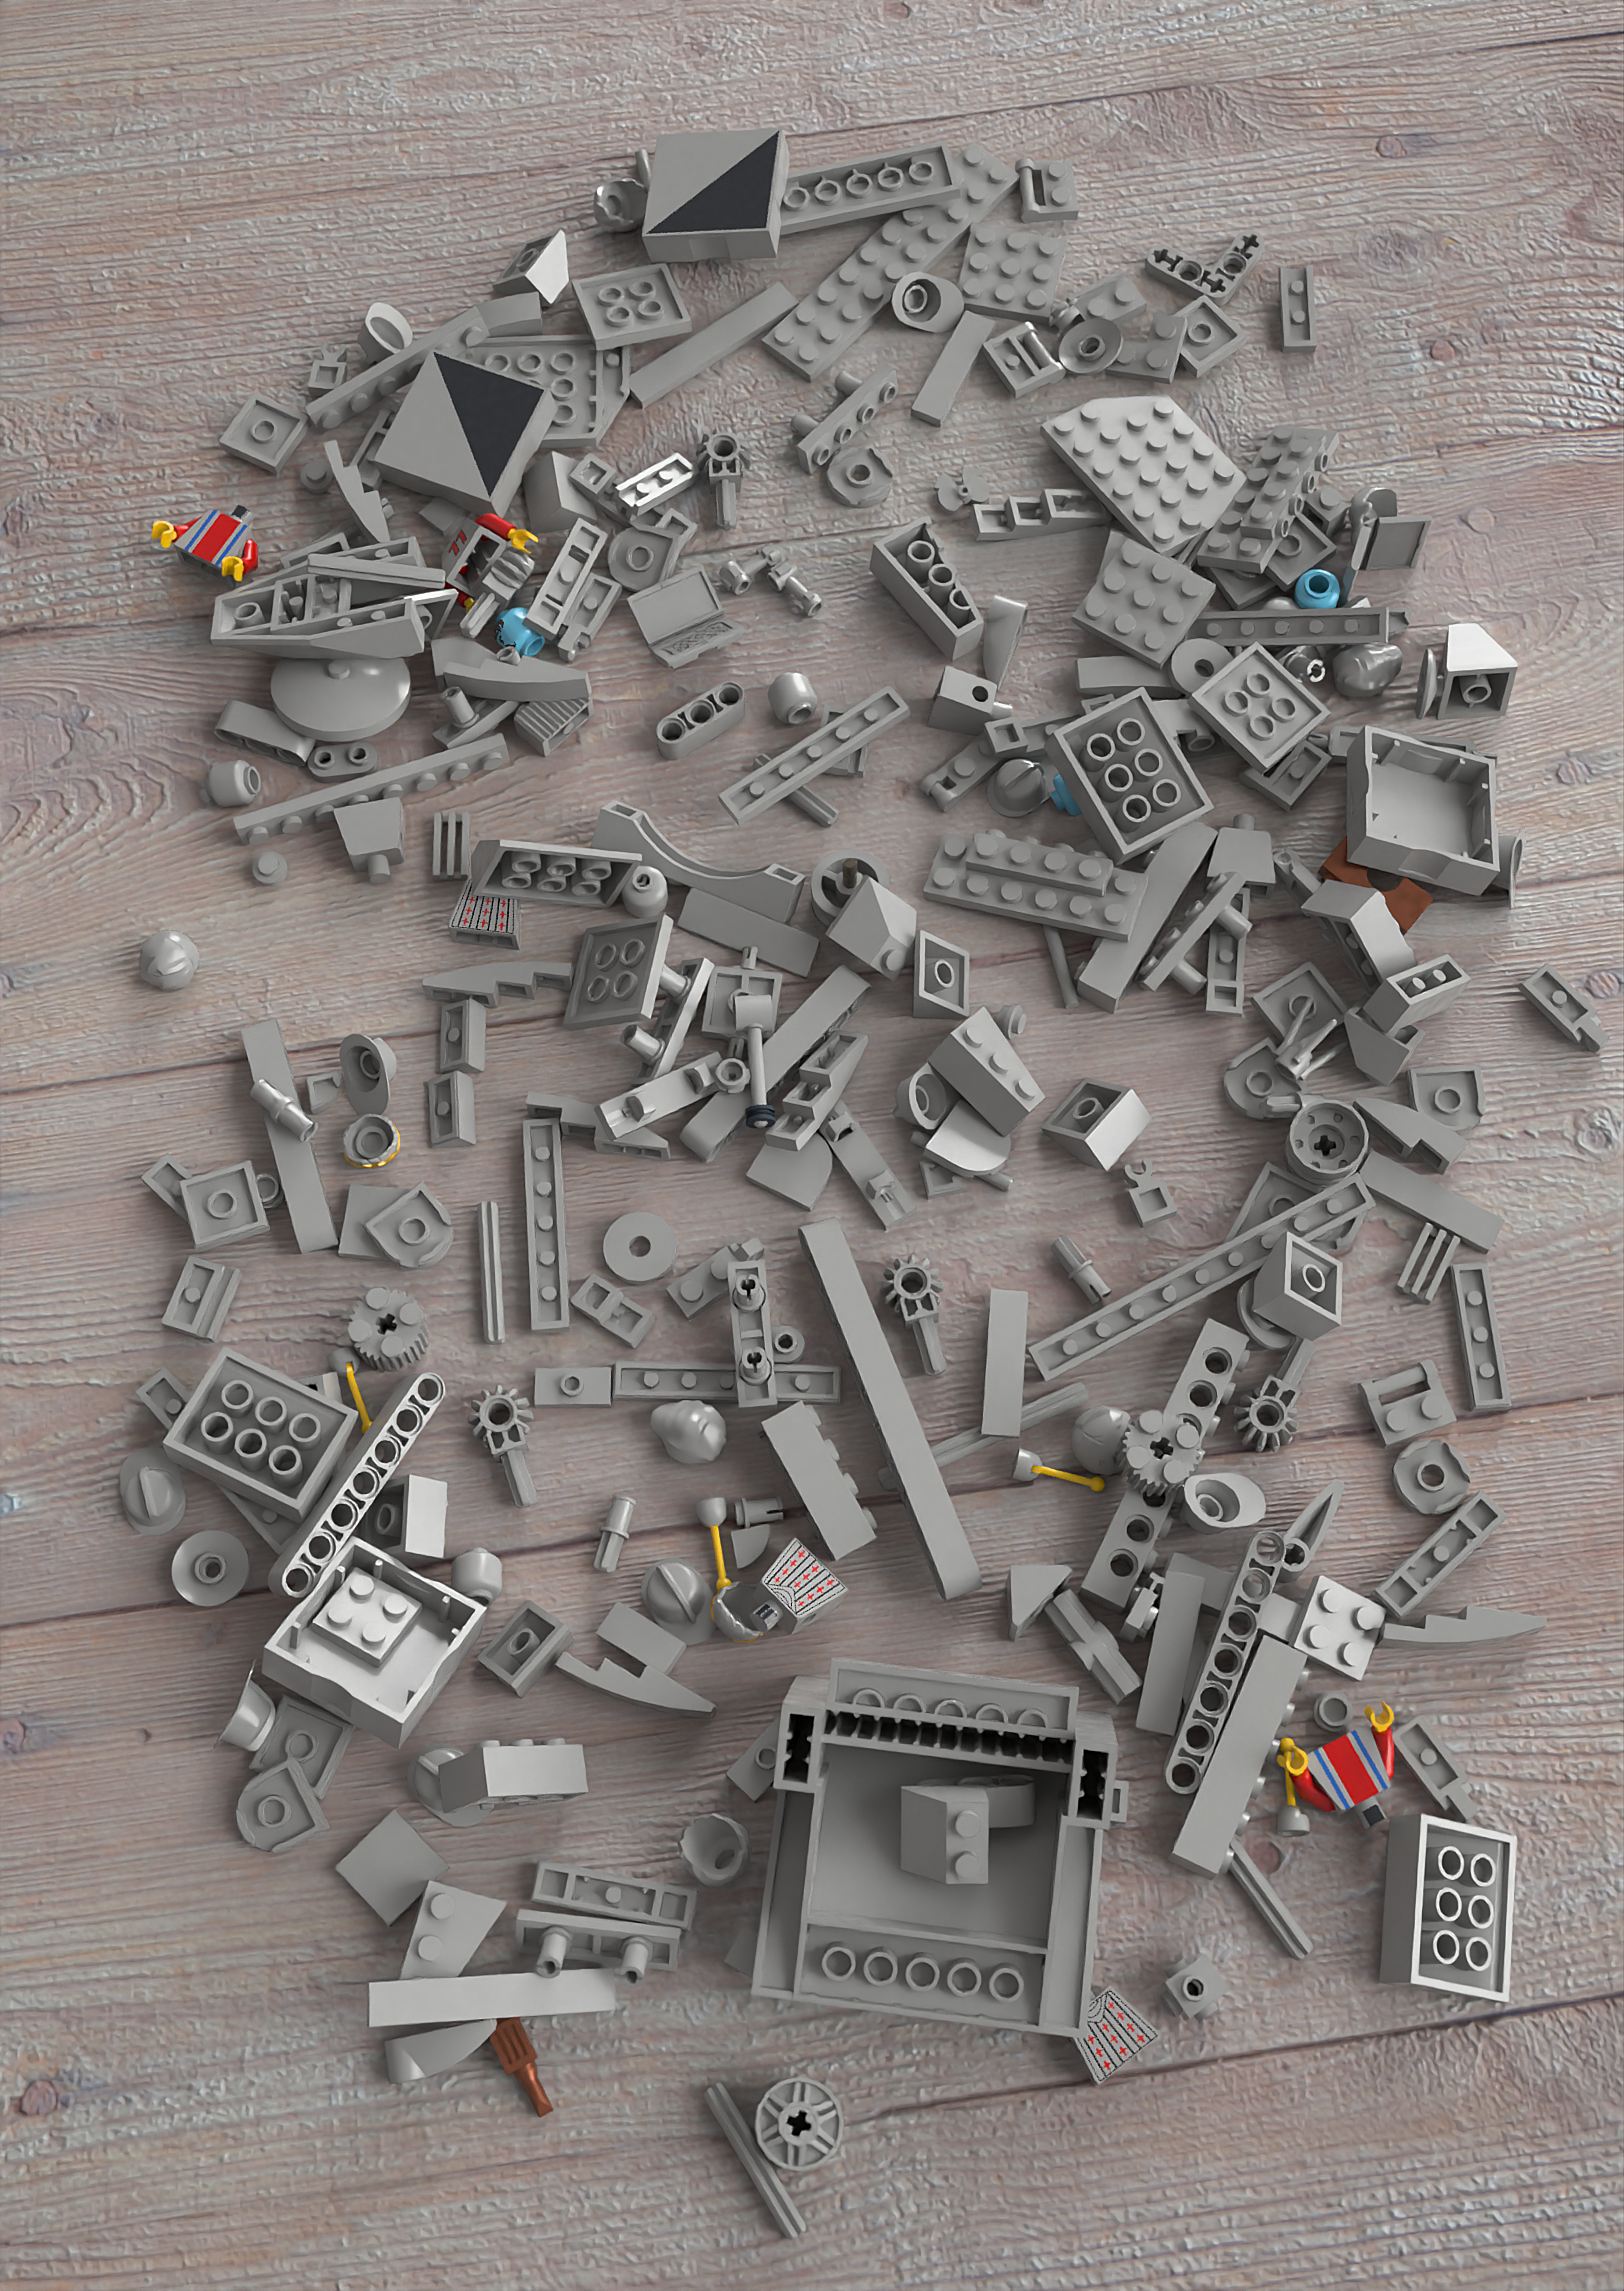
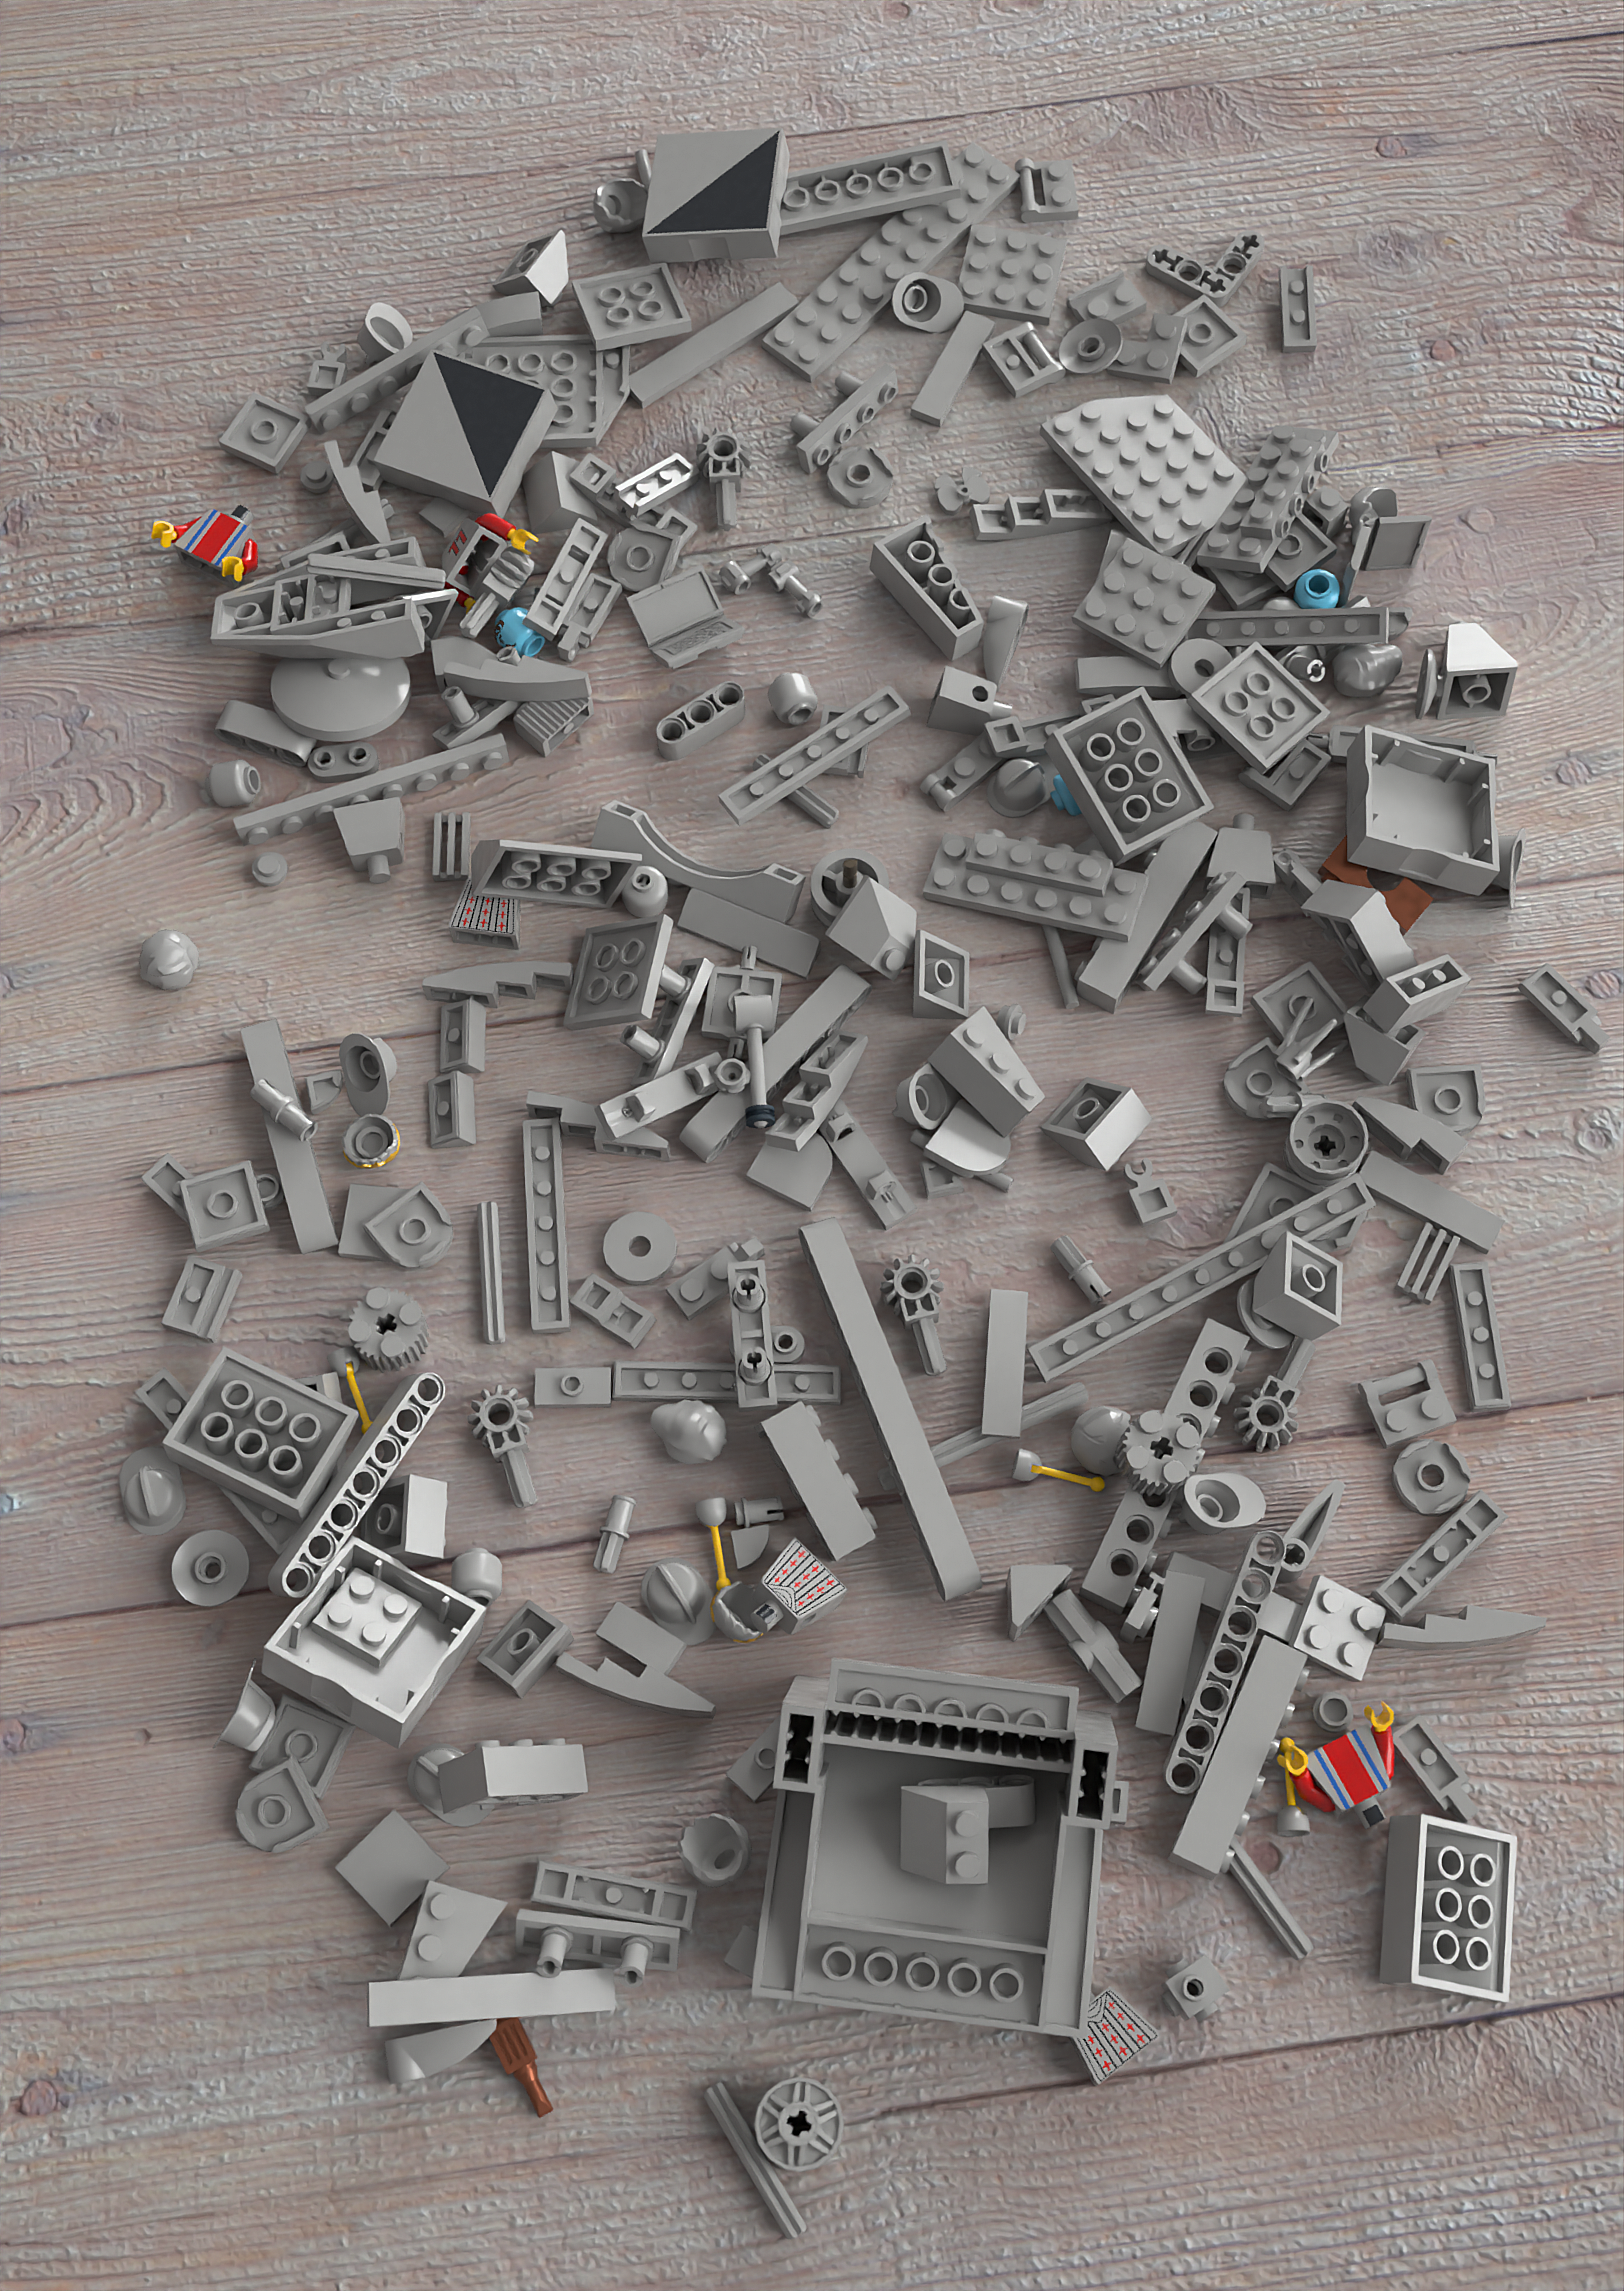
light grey plate [1048,298,1080,331] -> none

